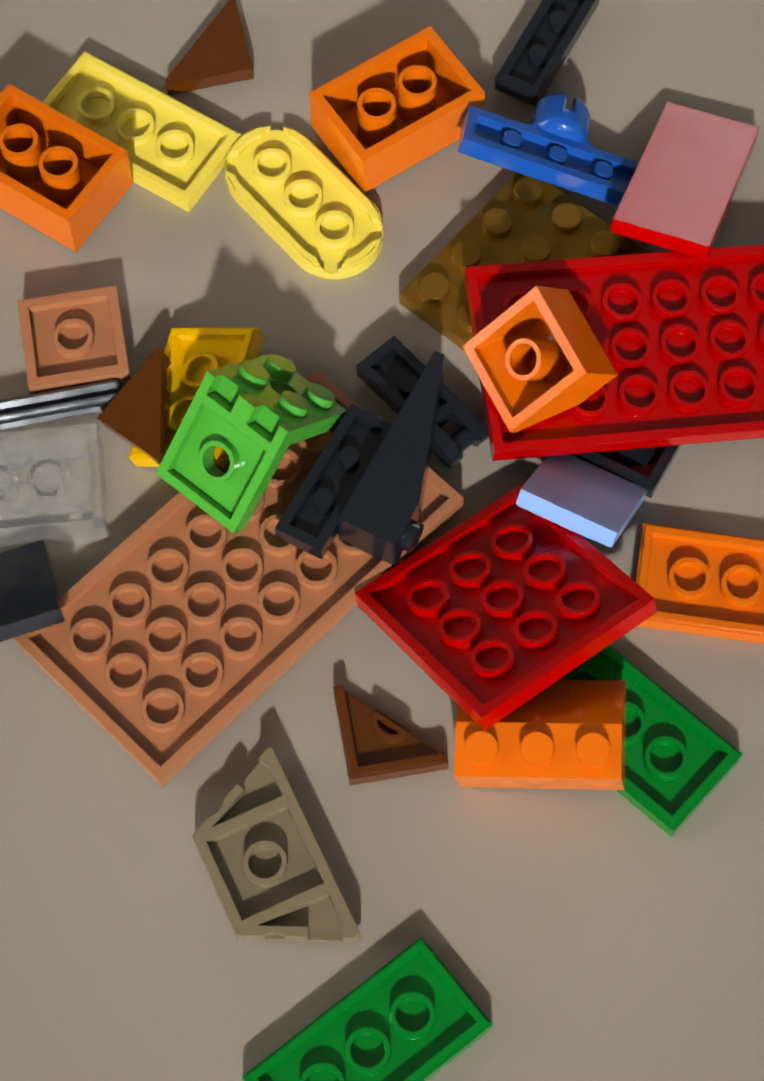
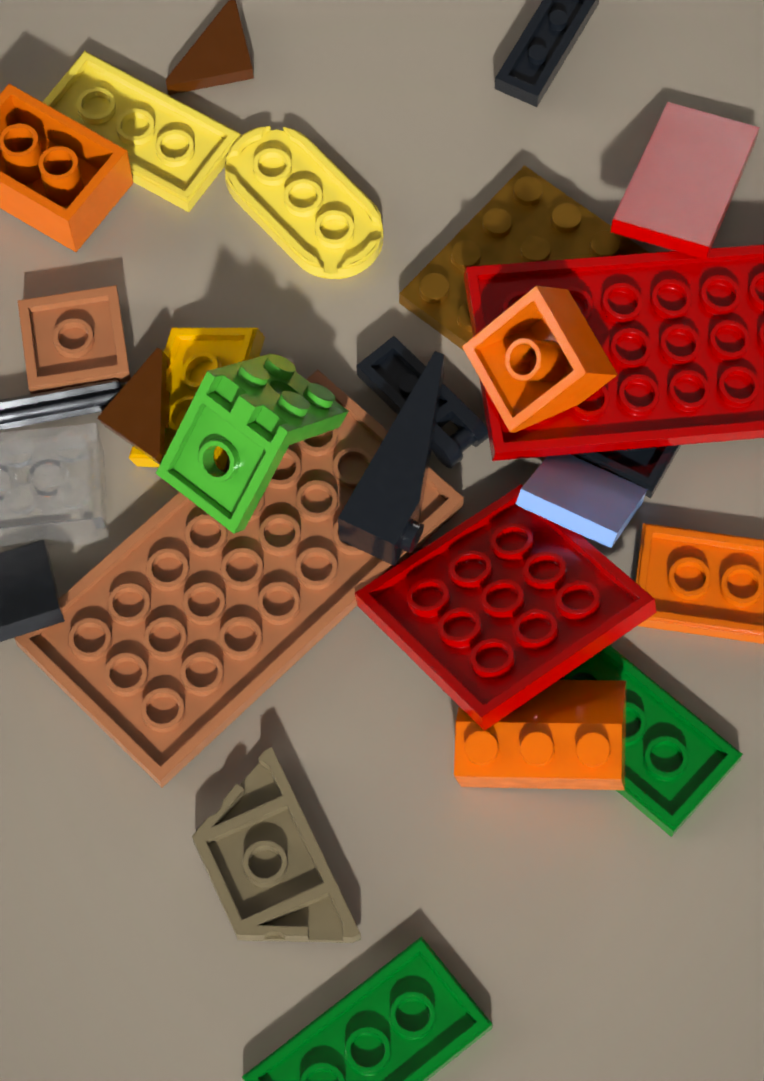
black plate [275,404,393,560] -> none
orange brick [309,26,485,193] -> none
reddish brown tile [333,685,448,786] -> none
blue plate [457,93,638,207] -> none

